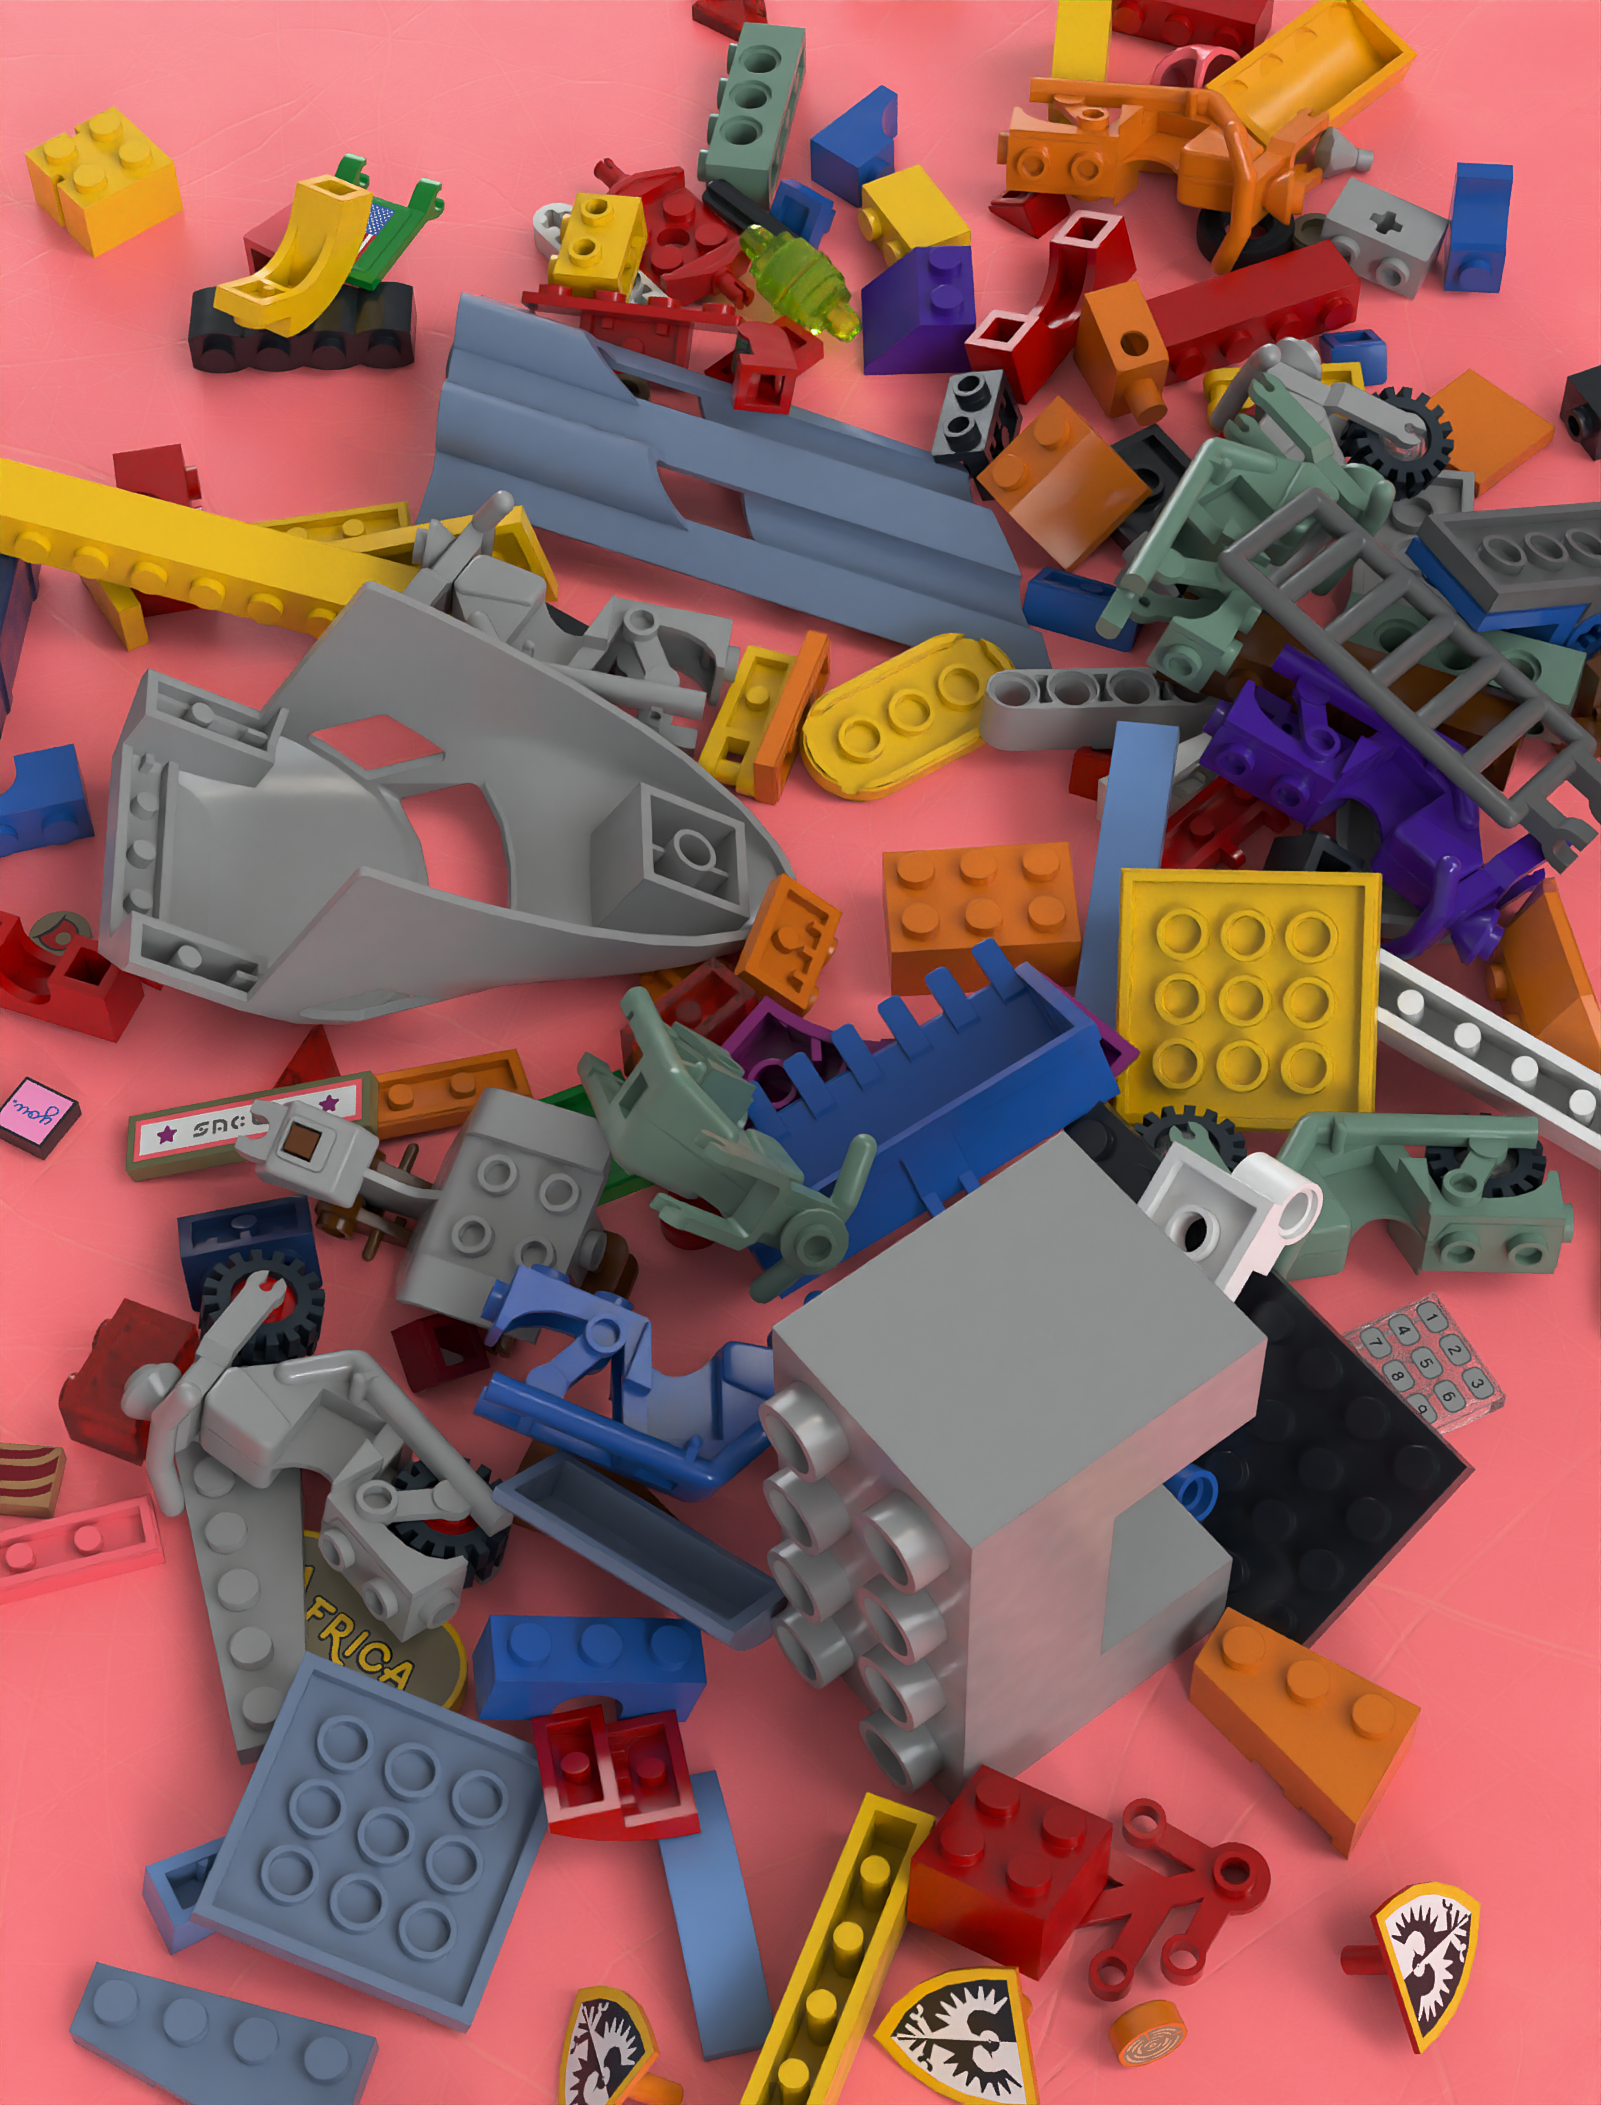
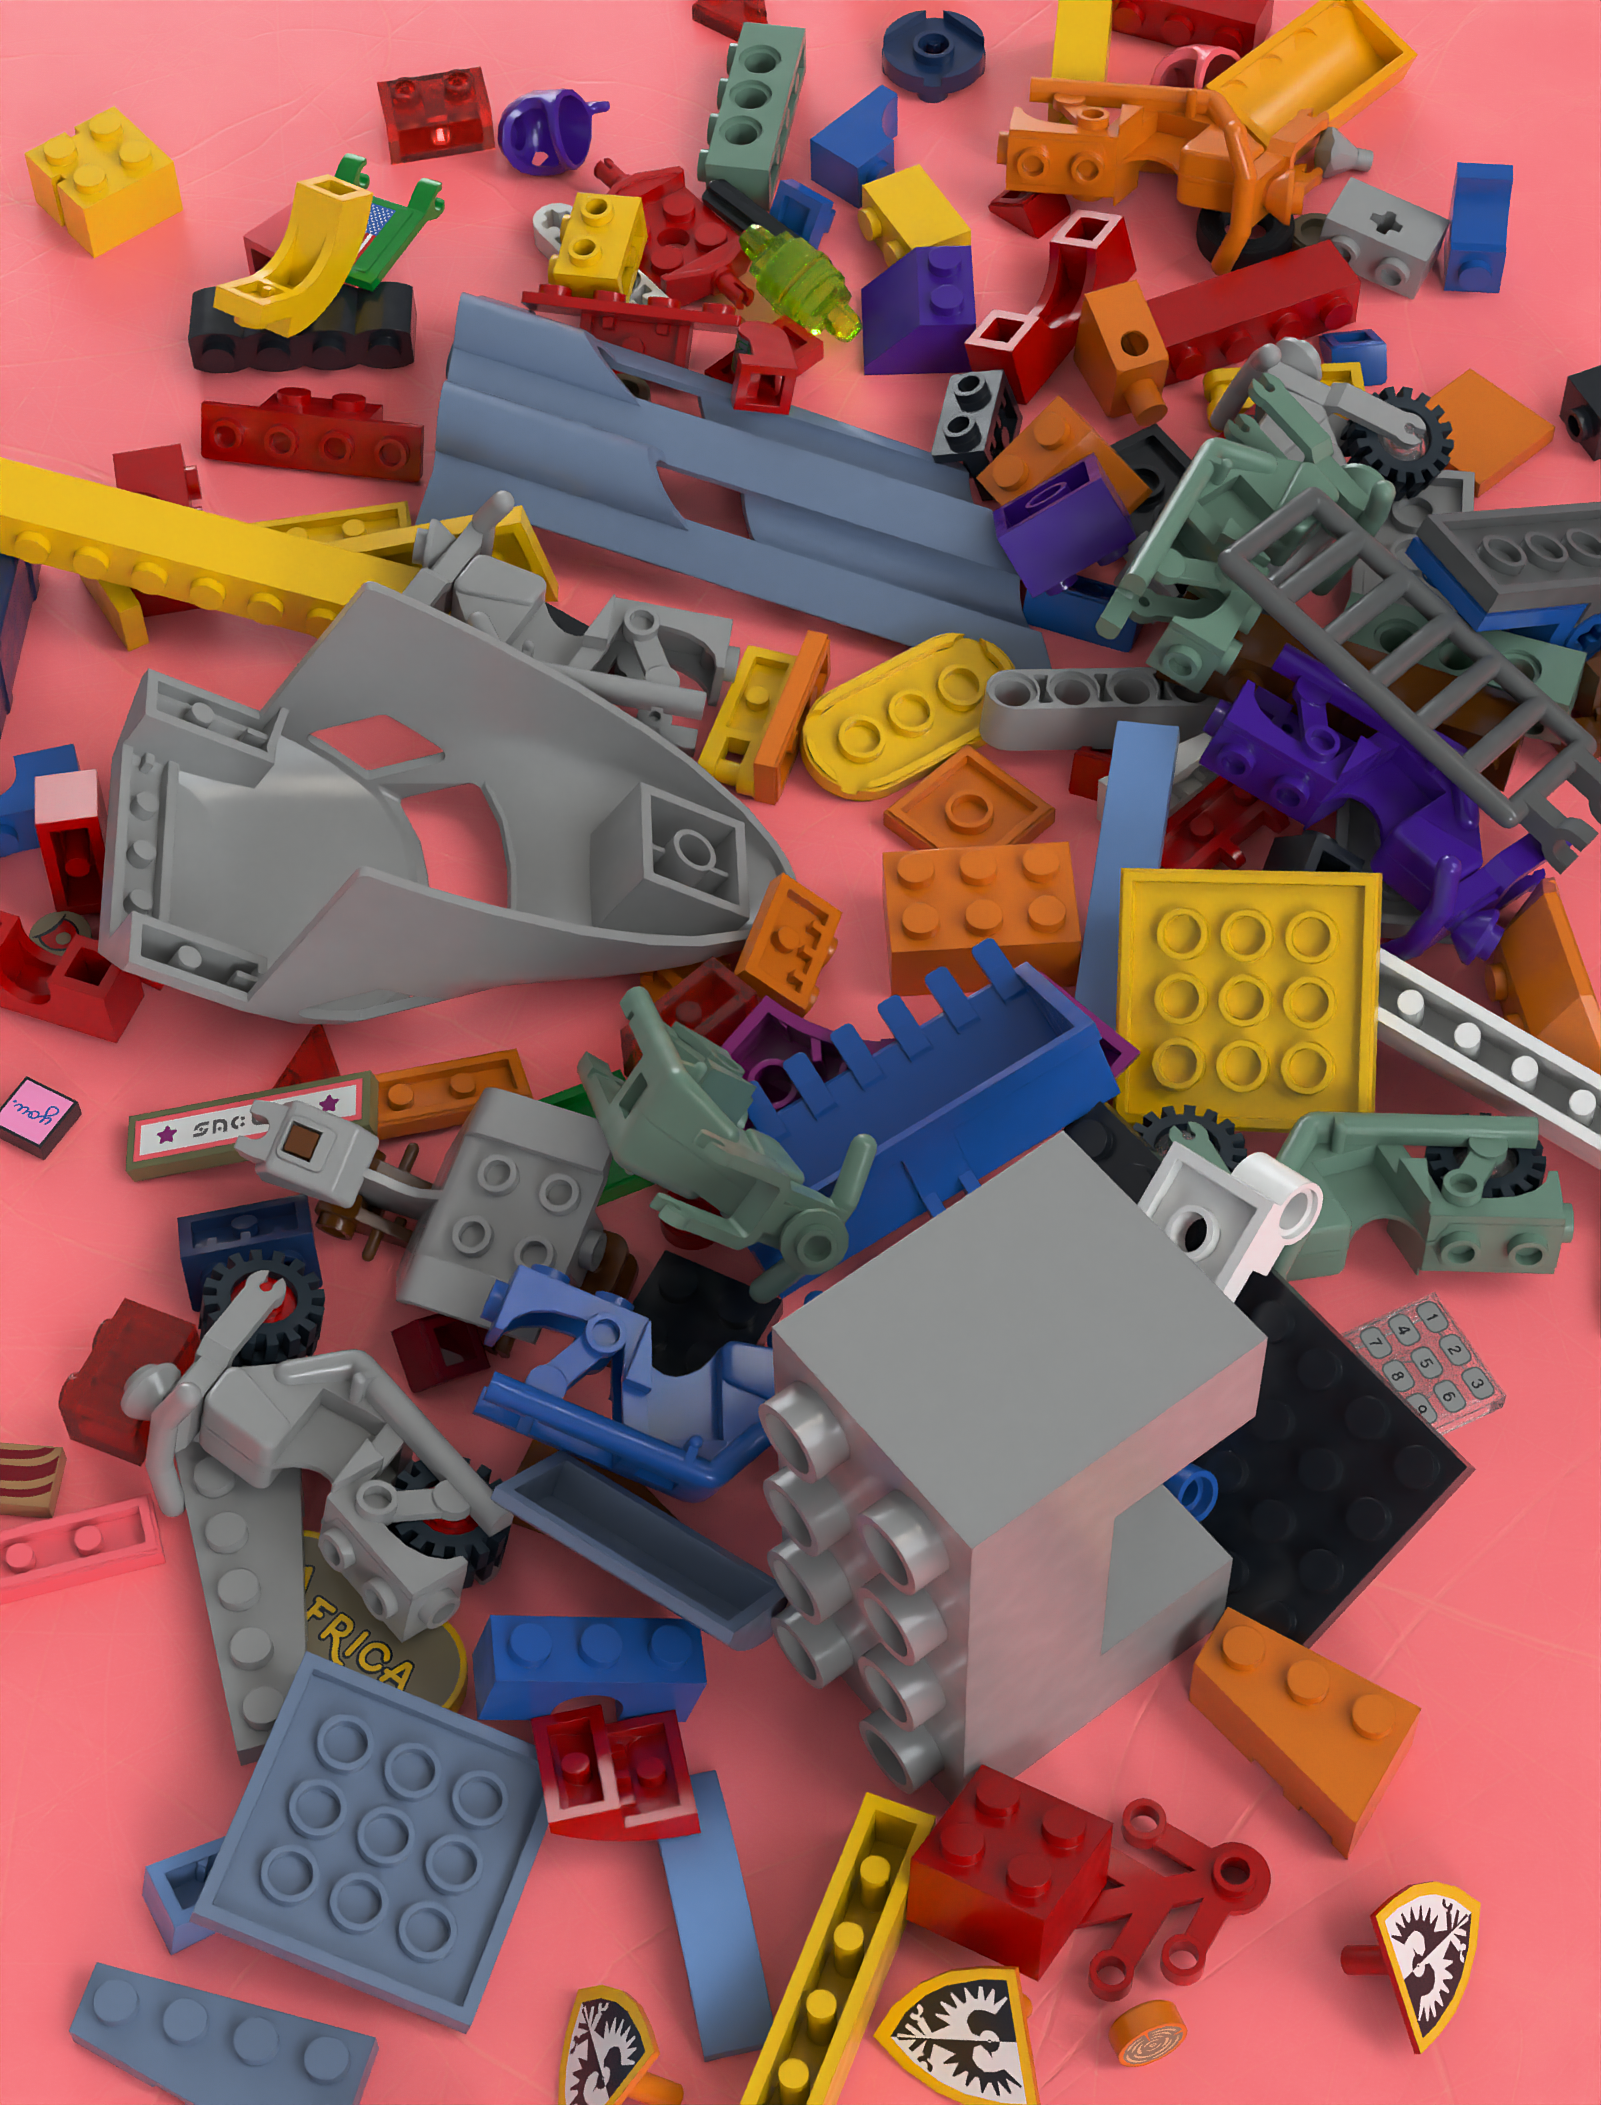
none -> red brick [35,769,108,915]
none -> red bracket [201,387,424,482]
none -> clear red brick [376,66,496,165]
none -> dark purple piece [497,88,610,176]
none -> black plate [606,1250,783,1377]
none -> dark blue plate [882,10,986,103]
none -> orange tile [883,744,1056,850]
none -> dark purple brick [992,452,1137,598]

